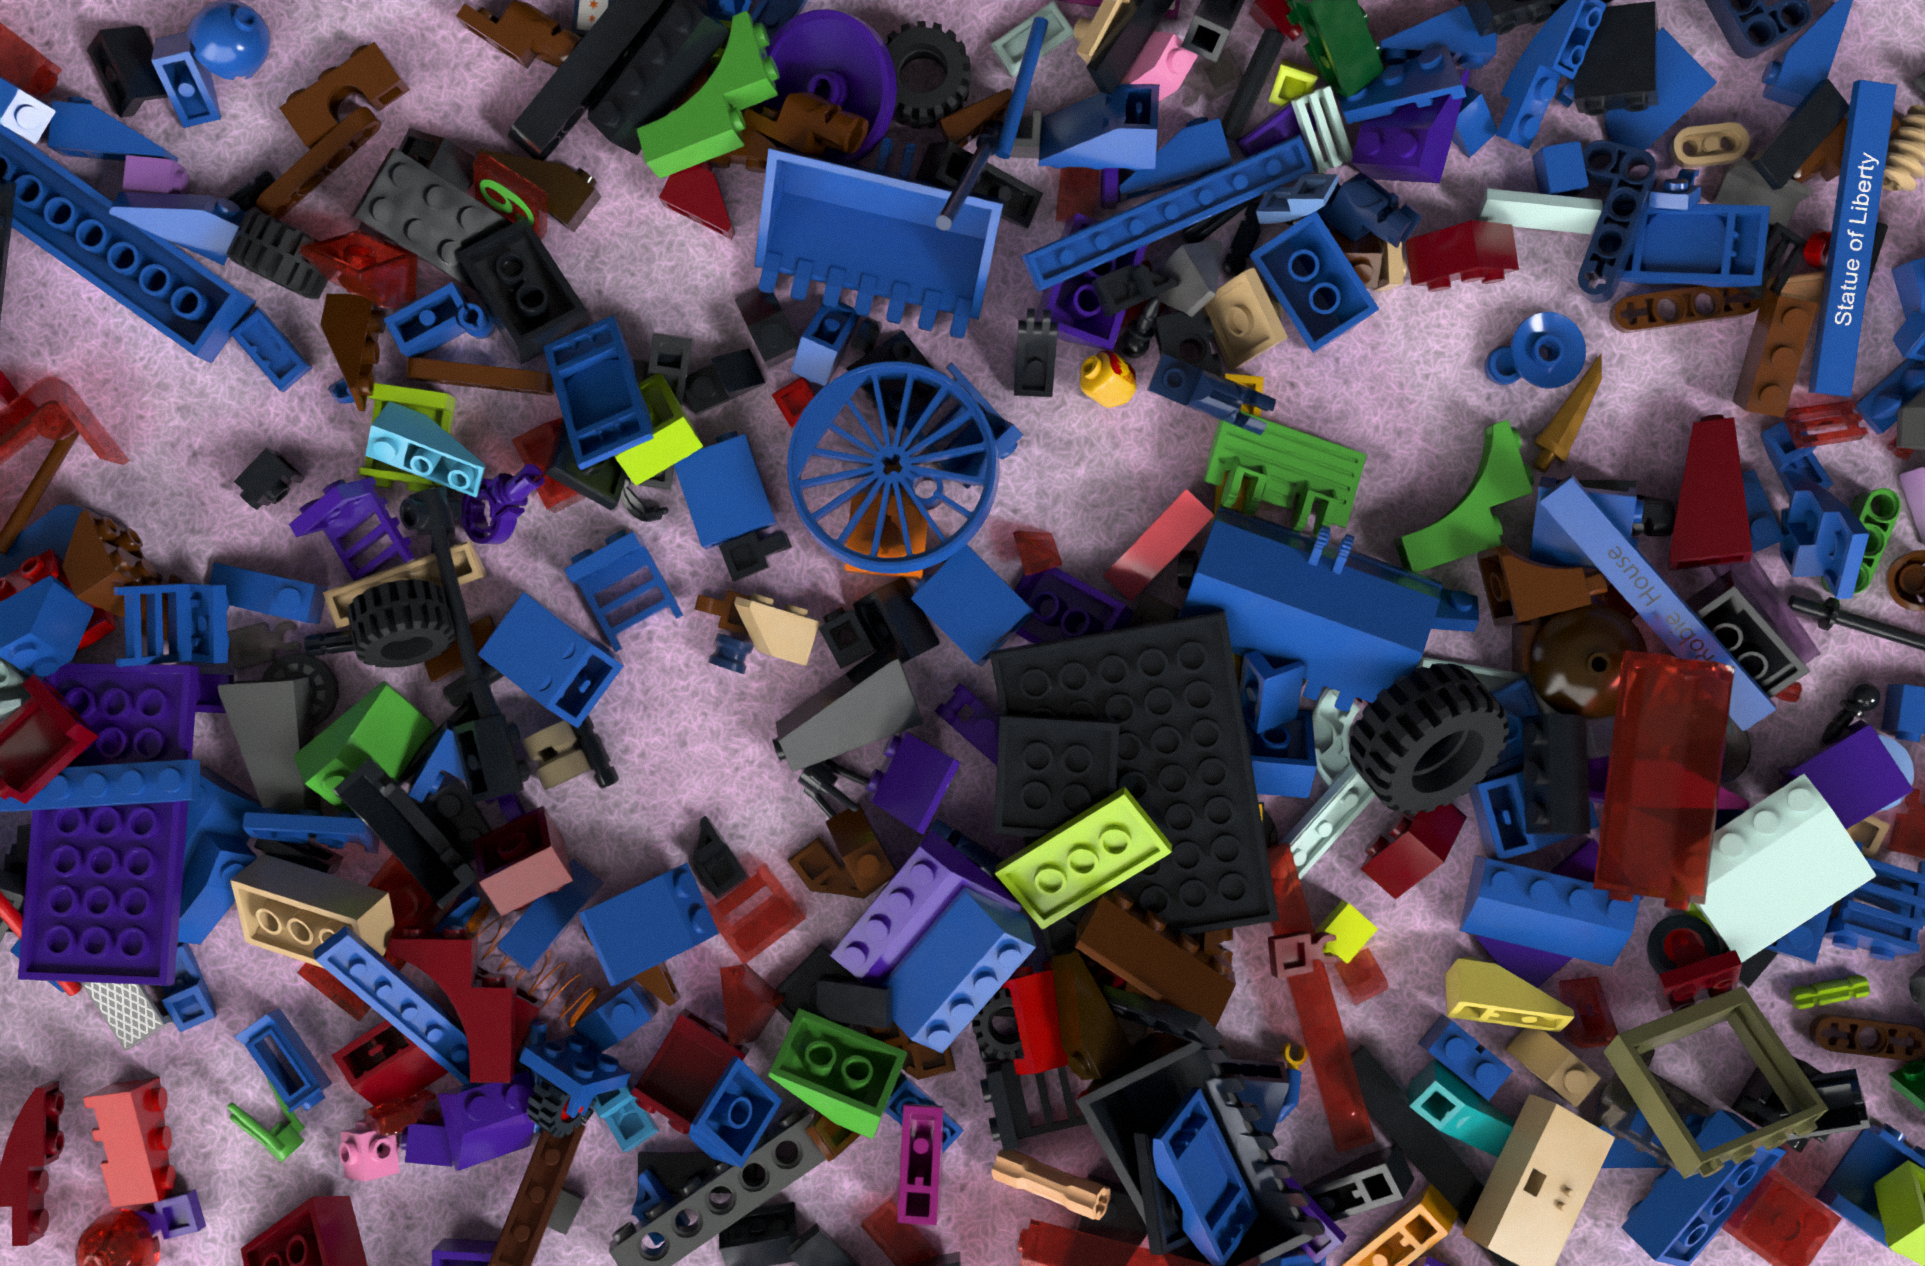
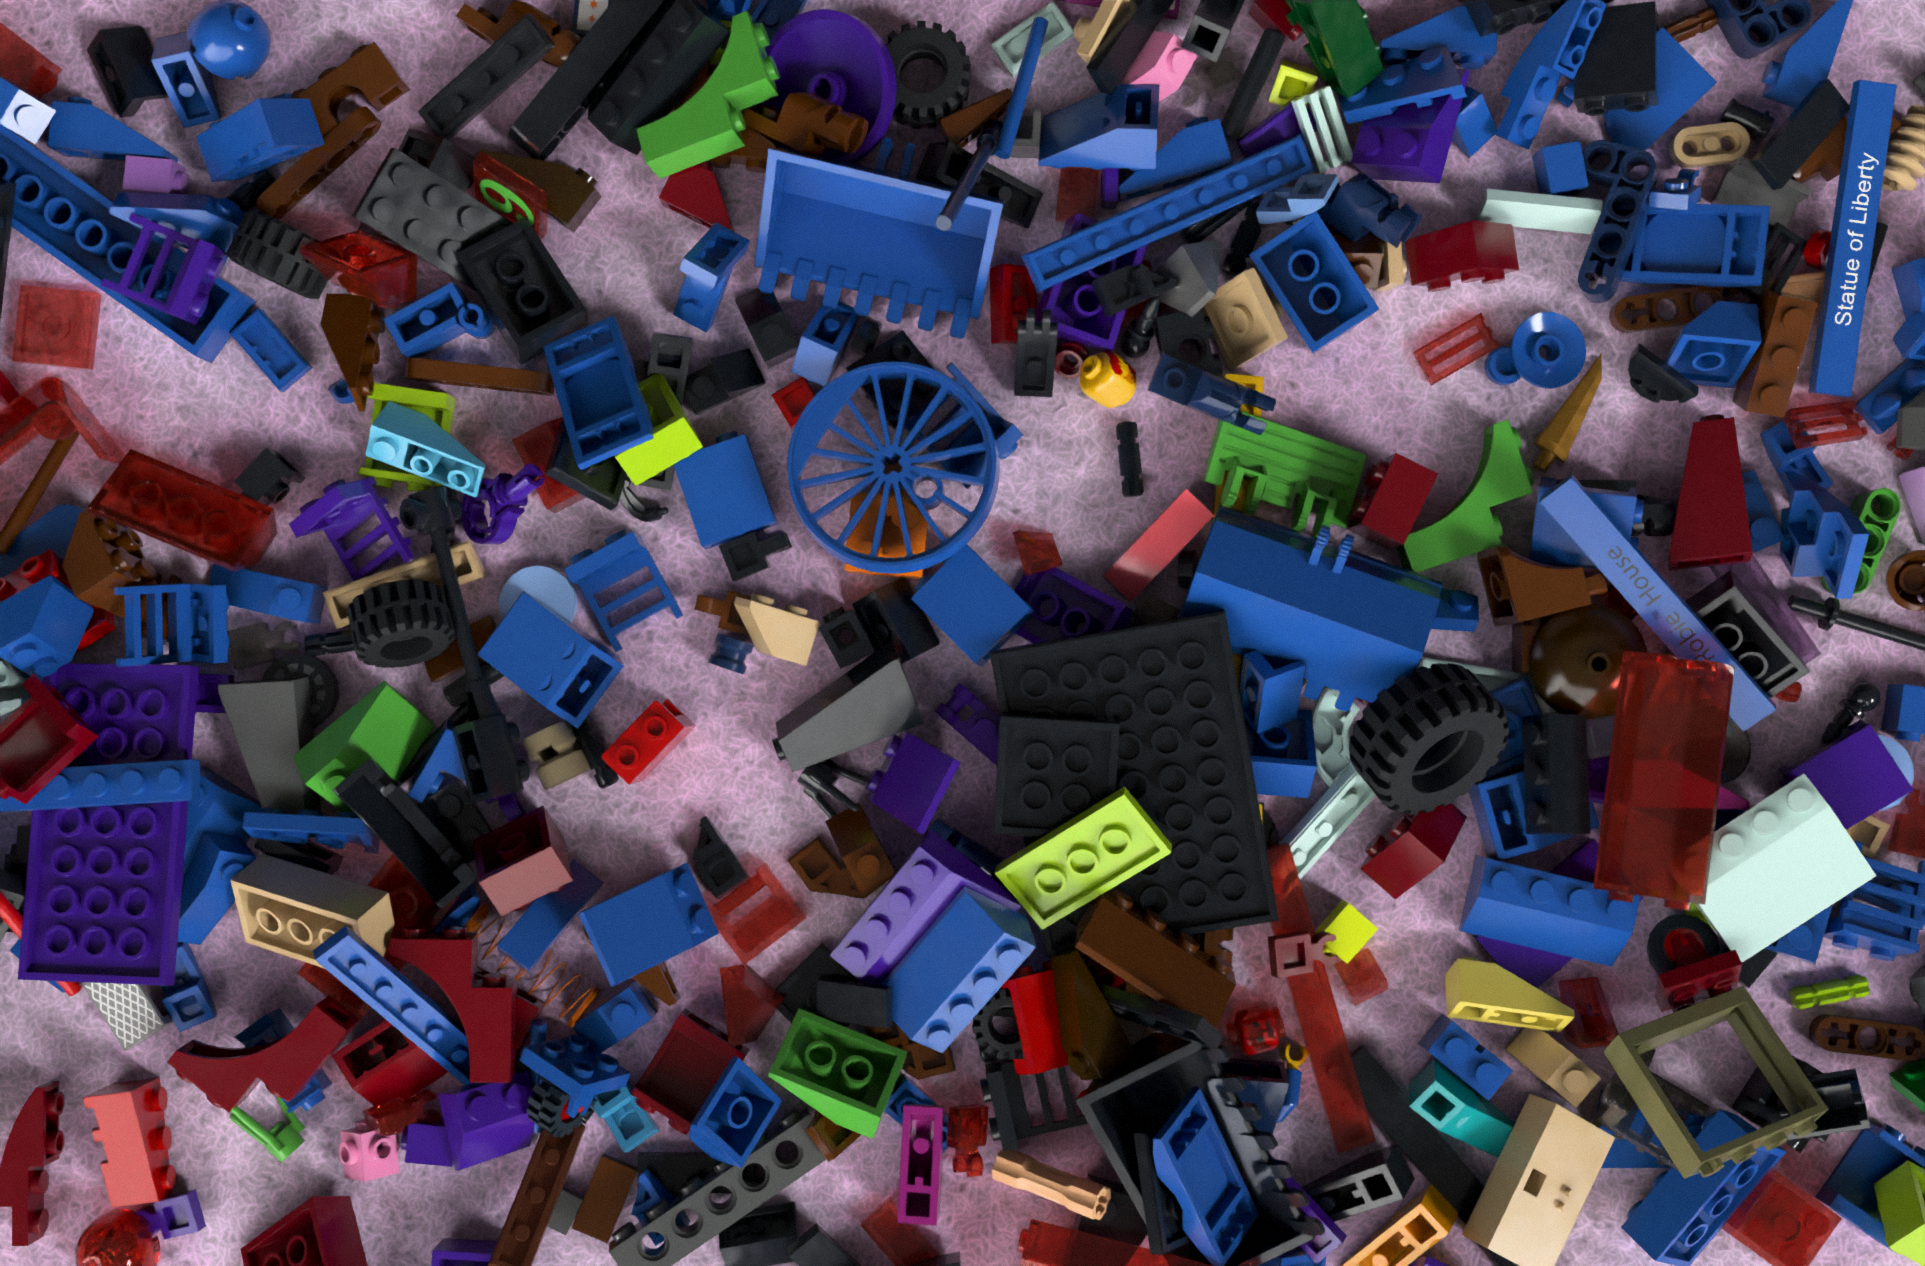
none -> clear red tile [12,285,102,370]
none -> clear red slope [88,449,277,572]
none -> dark purple plate [100,213,226,325]
none -> dark red arch [167,995,360,1113]
none -> blue wedge [196,93,325,182]
none -> black tile [418,13,556,140]
none -> light blue tile [499,565,578,623]
none -> reddish brown tile [572,1154,638,1243]
none -> red panel [602,699,696,785]
none -> blue bracket [673,222,750,333]
none -> clear red plate [947,1104,989,1177]
none -> red slope [989,264,1037,344]
none -> dark red plate [1055,341,1090,379]
none -> black axle [1116,421,1144,497]
none -> clear red head [1225,1000,1286,1056]
none -> dark red brick [1347,453,1438,550]
none -> clear red tile [1413,313,1500,386]
none -> black tile [1628,343,1699,403]
none -> reddish brown axle [1658,7,1718,43]
none -> blue slope [1664,301,1762,388]
none -> black pin [1720,98,1775,140]

